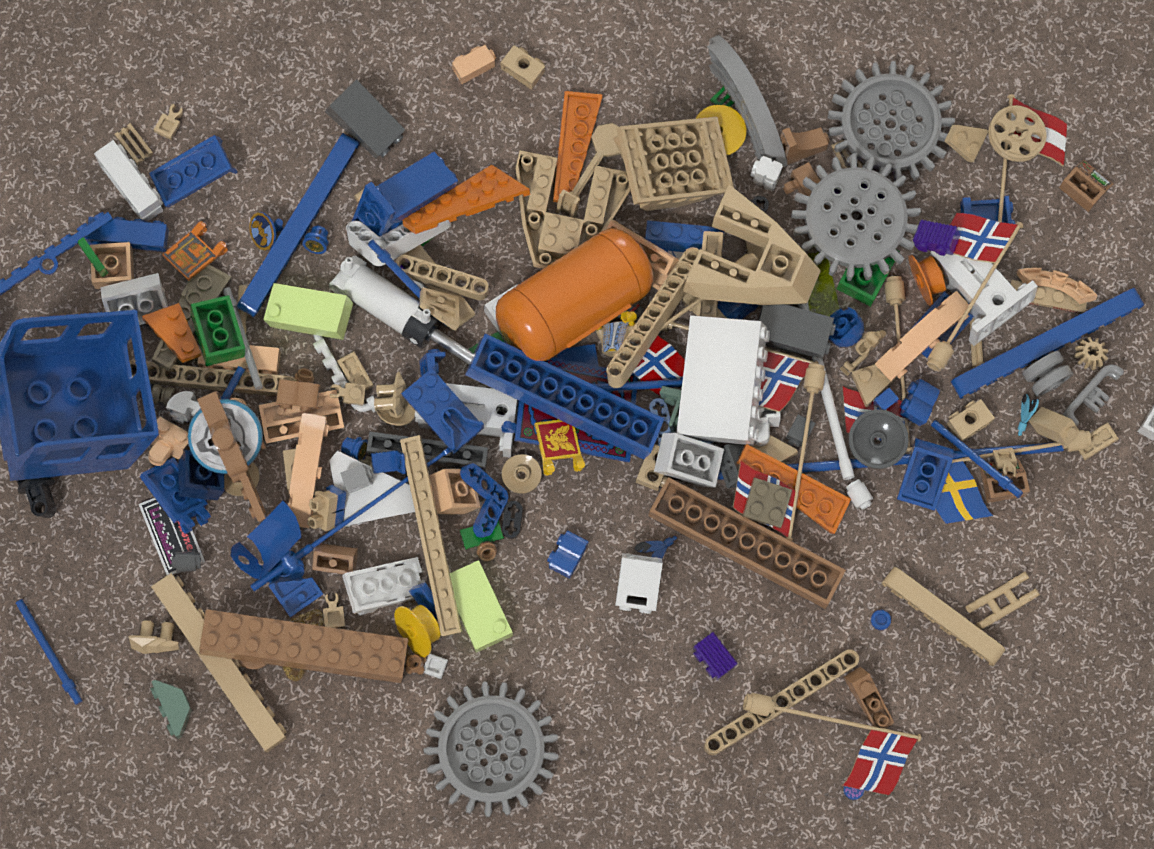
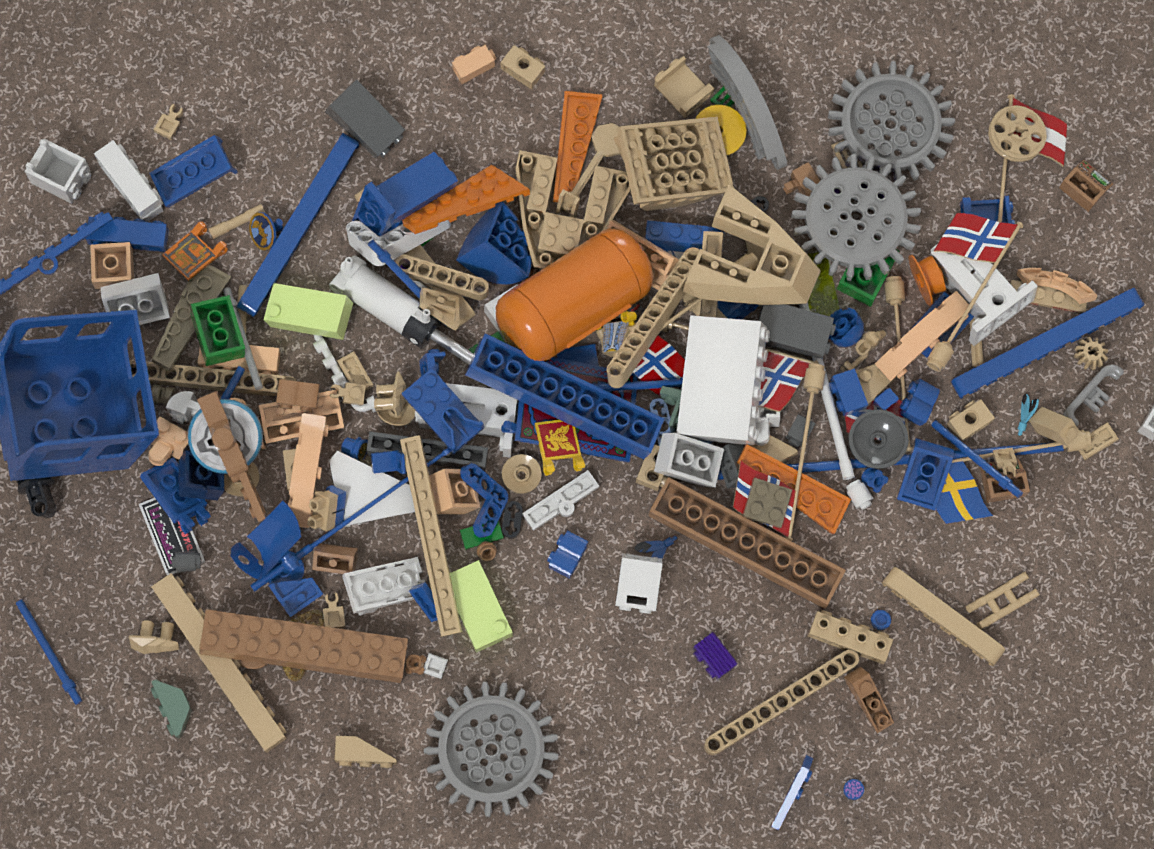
green tile [78,237,108,277] -> none
tan tile [115,123,153,165] -> none
orange wing [142,303,201,363] -> none
medium nougat plate [294,368,314,383] -> none
blue piece [302,226,329,254] -> none
light grey brick [340,464,374,493] -> none
yellow piece [394,605,440,657] -> none
flag [743,693,922,795] -> none
white brick [750,156,783,191] -> none
medium nougat arch [780,127,829,165] -> none
dark purple brick [913,219,960,256] -> none
tan wing [945,125,988,162] -> none
light grey wheel [1022,351,1074,397] -> none
none -> white container [25,139,91,204]
none -> tan piece [208,204,265,239]
none -> tan slope [335,736,397,768]
none -> blue brick [456,202,531,284]
none -> white hinge [522,470,599,531]
none -> tan panel [654,56,714,118]
none -> wing [771,755,813,830]
none -> tan brick [808,610,893,664]
none -> blue brick [829,368,868,416]
none -> blue brick [861,468,888,493]

